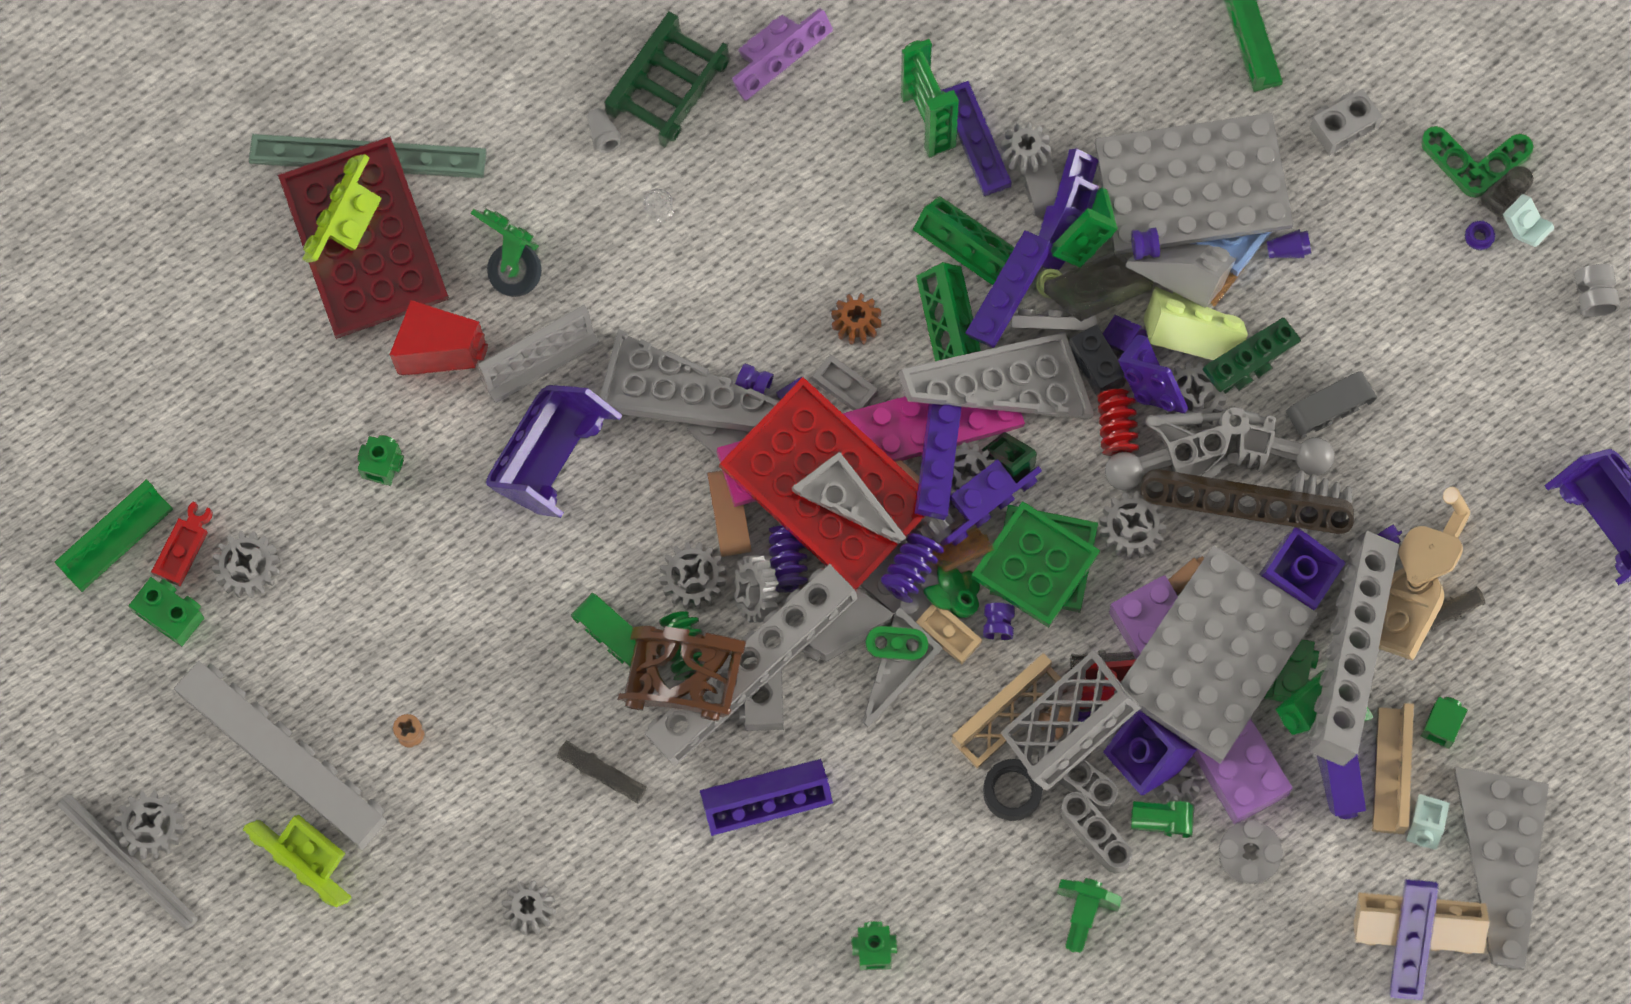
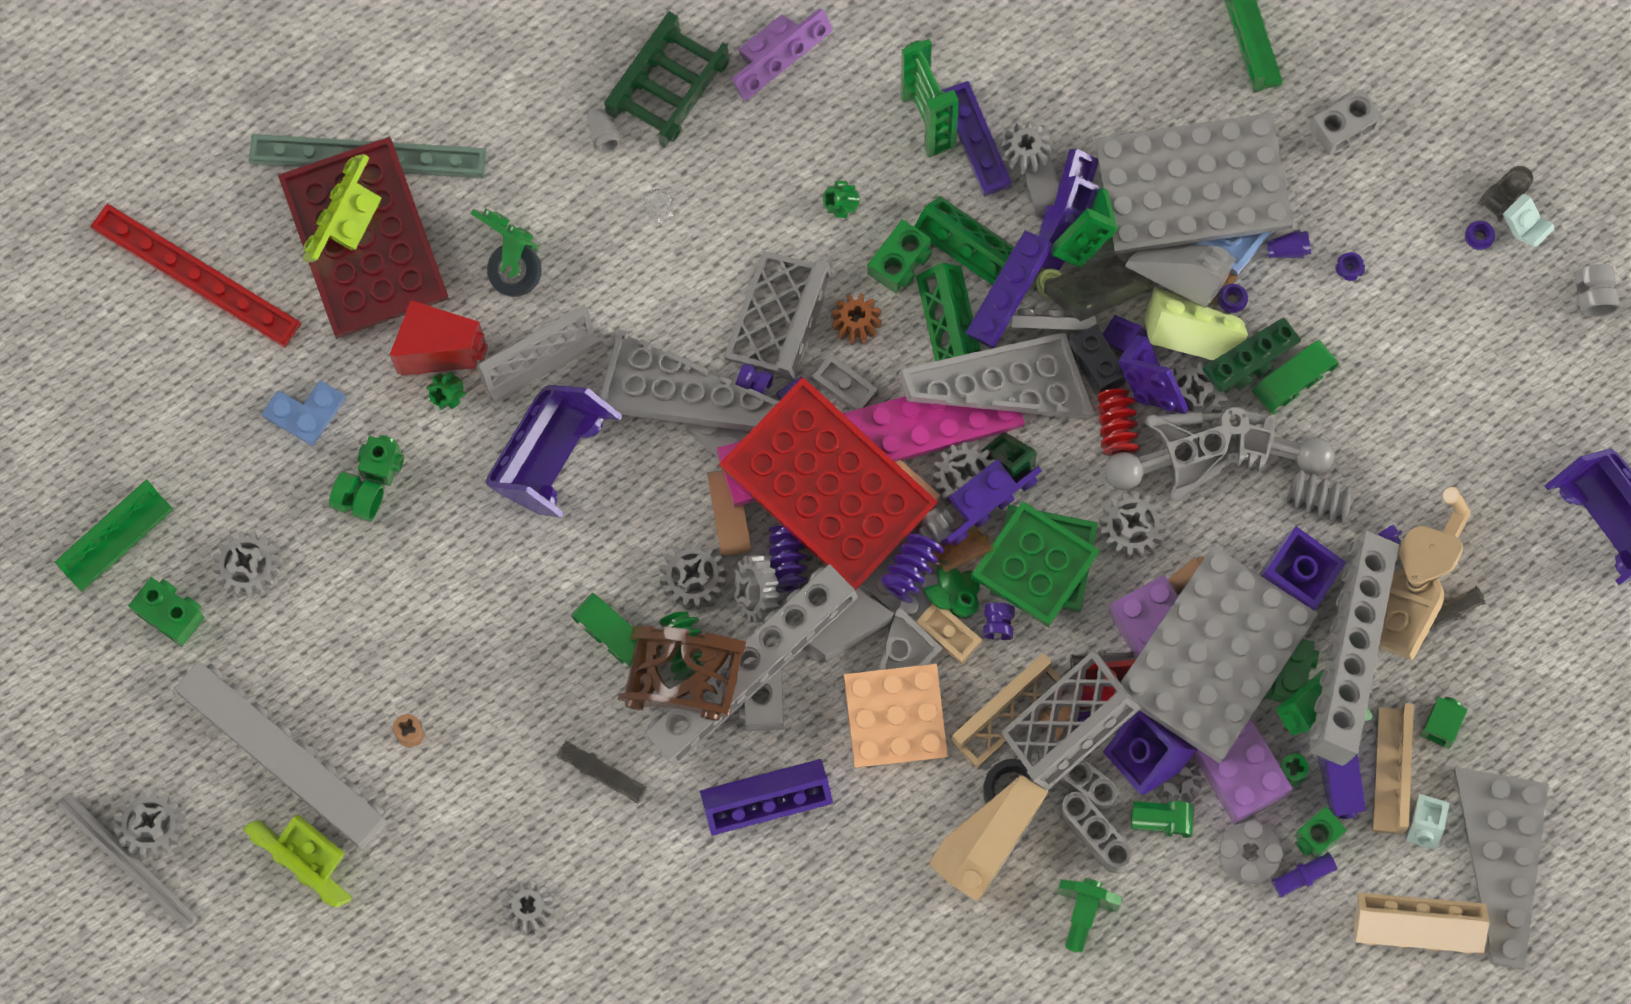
red plate [151,501,213,587] -> none
light grey wing [792,452,906,544] -> none
green brick [852,921,897,971] -> none
green plate [865,626,928,661] -> none
dark purple plate [915,403,962,520] -> none
dark purple wheel [1131,227,1160,260] -> none
dark brown beam [1141,469,1354,534] -> none
dark grey beam [1286,371,1377,438] -> none
plate [1389,879,1439,1001] -> none
green beam [1421,126,1534,198] -> none
none -> red tile [90,203,302,348]
none -> medium blue plate [261,380,346,447]
none -> green wheel [329,471,384,522]
none -> green gear [426,371,466,410]
none -> light grey fence [724,251,833,381]
none -> green gear [823,181,860,218]
none -> light nougat plate [843,664,948,768]
none -> green brick [867,219,933,294]
none -> tan wedge [929,775,1049,901]
none -> dark purple plate [1218,284,1248,314]
none -> green beam [1252,340,1339,415]
none -> dark purple pin [1272,852,1338,898]
none -> green bush [1280,753,1309,787]
none -> green brick [1294,806,1347,859]
none -> dark purple plate [1335,252,1365,281]

